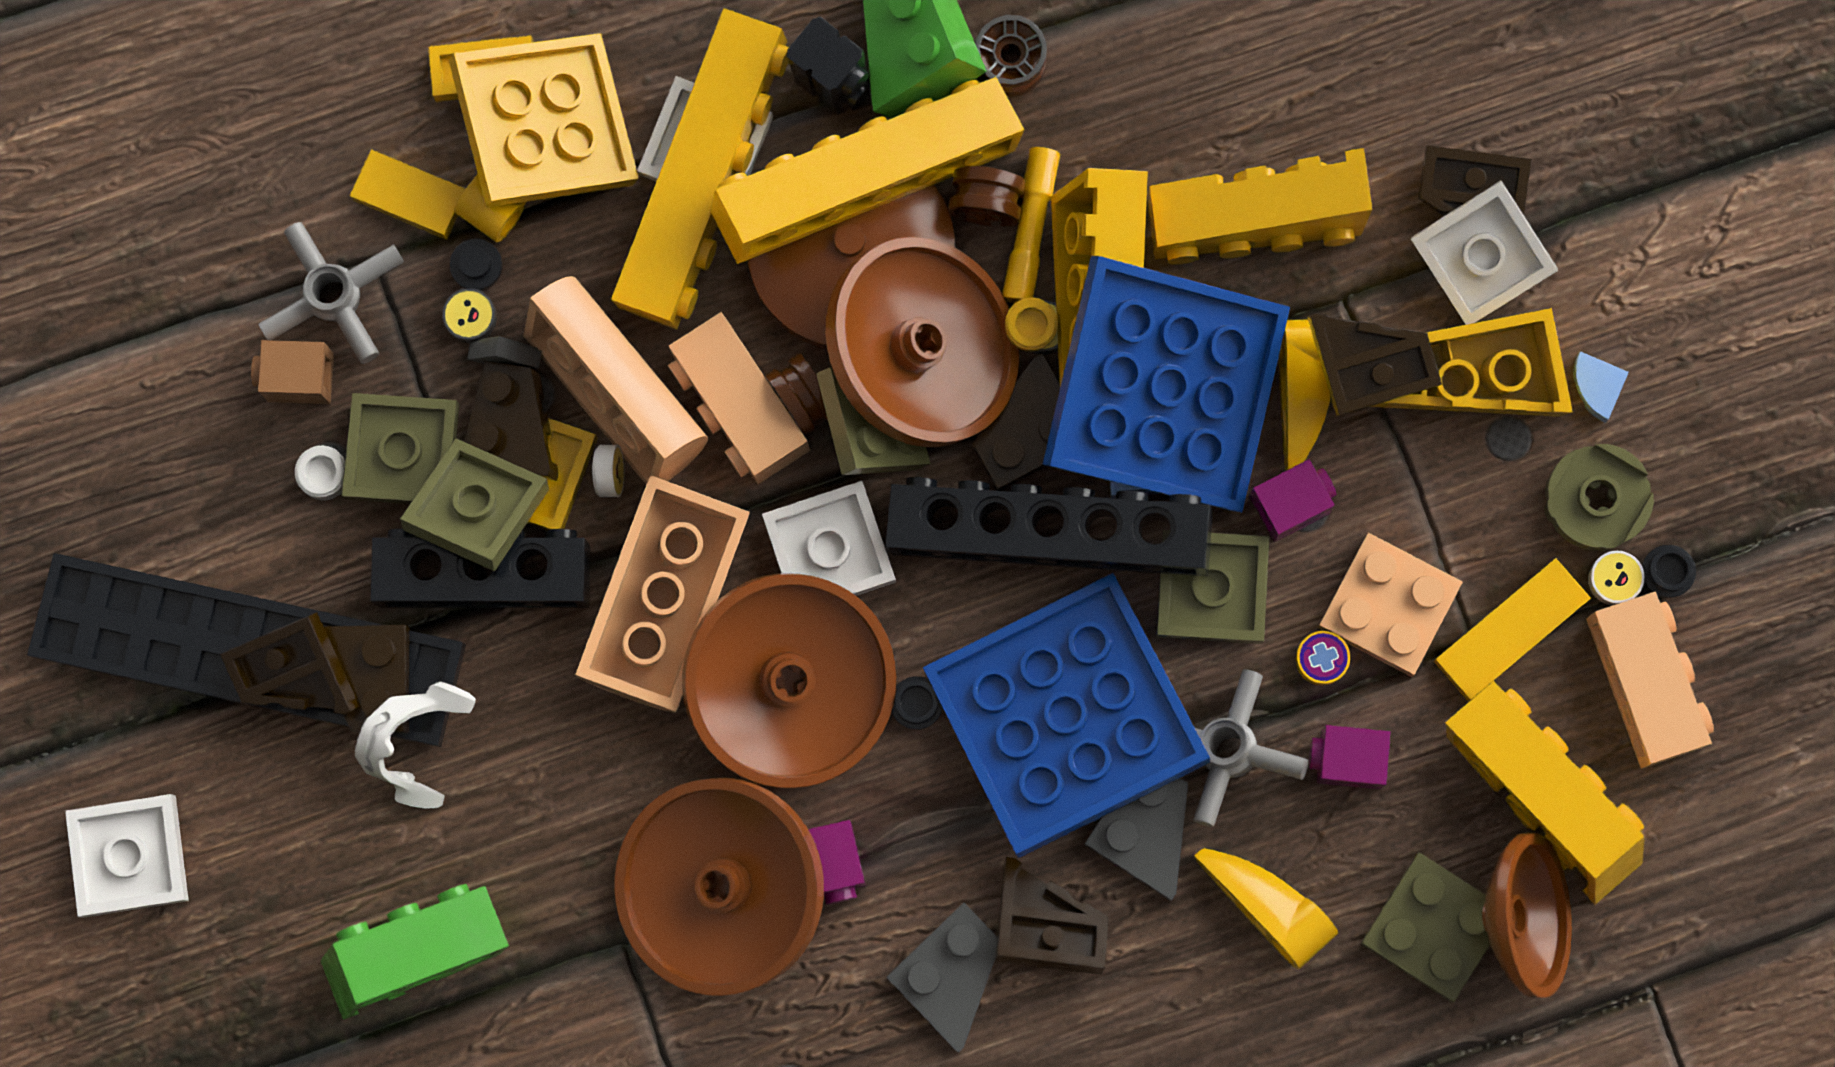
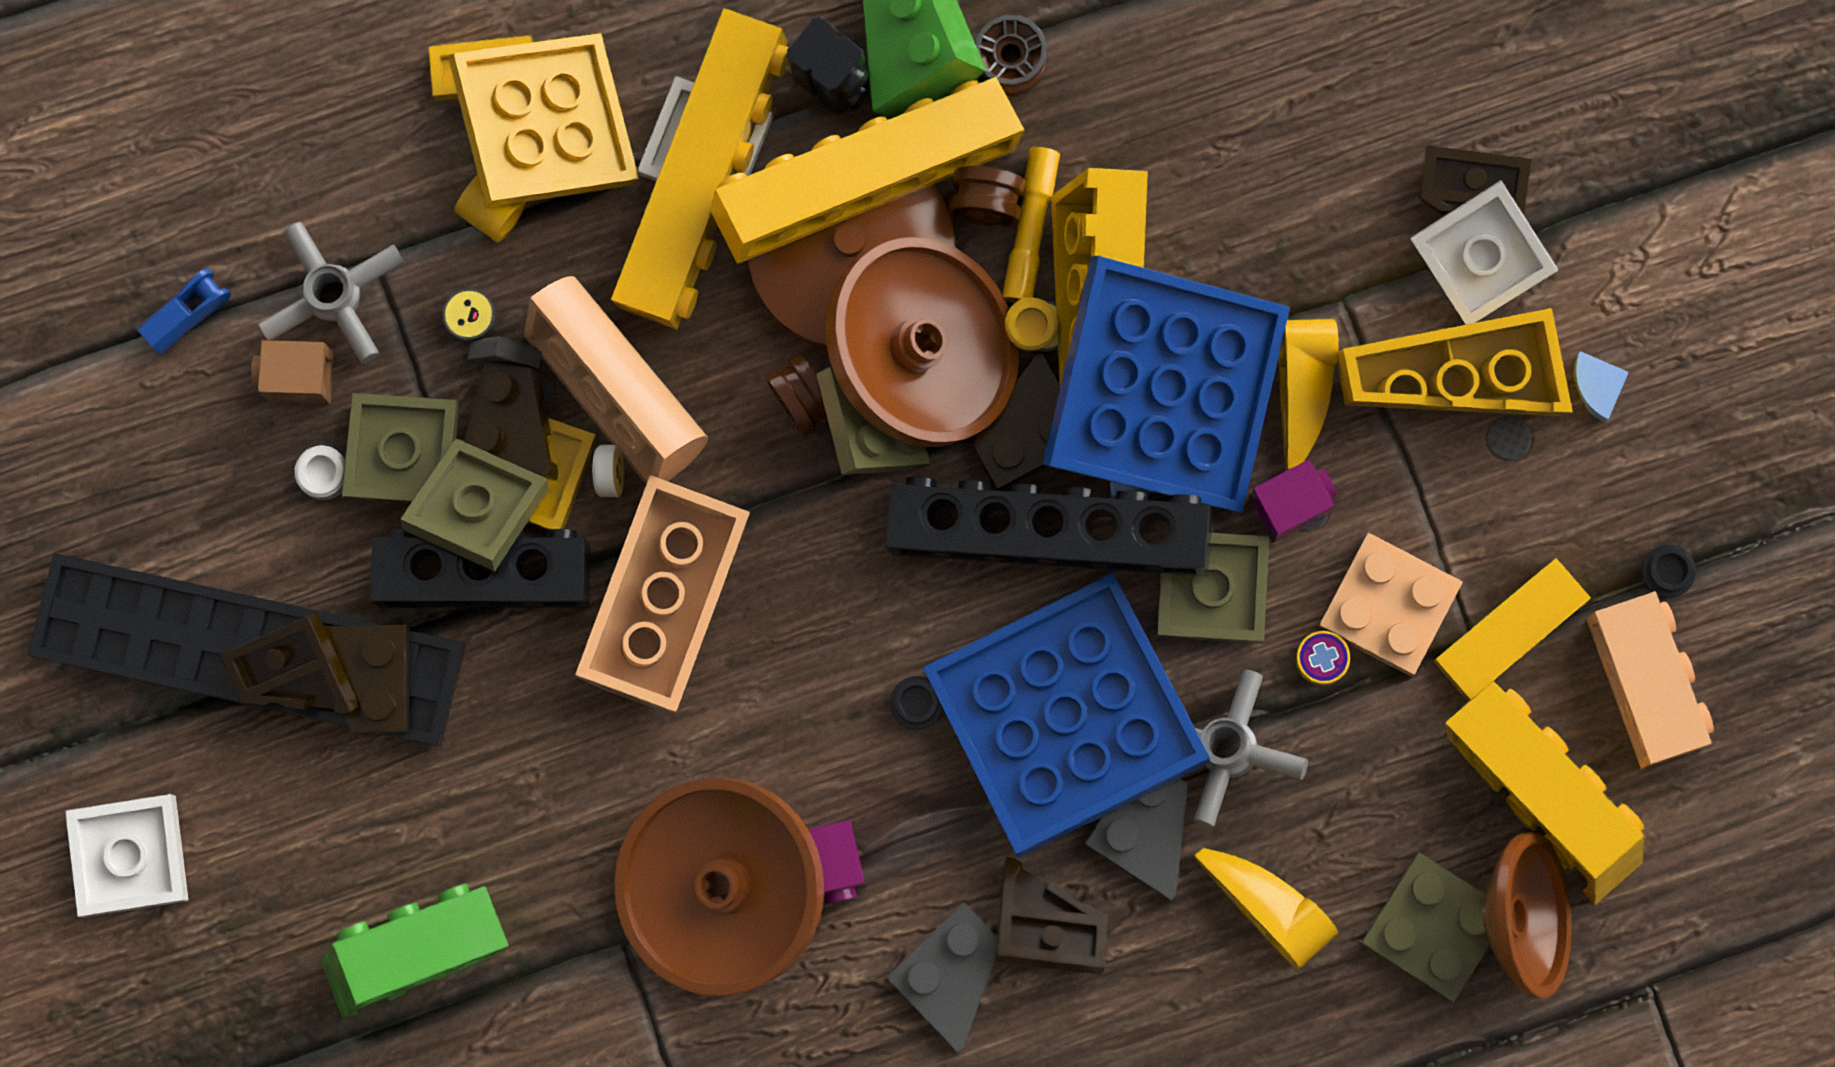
yellow tile [350,149,465,240] -> none
white helmet [355,681,475,808] -> none
black plate [450,239,503,291] -> none
light nougat brick [667,312,810,485] -> none
dark orange dish [682,573,897,788] -> none
white plate [762,481,896,596] -> none
yellow wedge [1147,148,1373,264] -> none
dark brown wing [1307,313,1442,416] -> none
magenta brick [1309,725,1391,790] -> none
olive plate [1544,444,1654,552] -> none
light yellow tile [1588,551,1645,606] -> none
none -> blue bar [136,268,231,355]

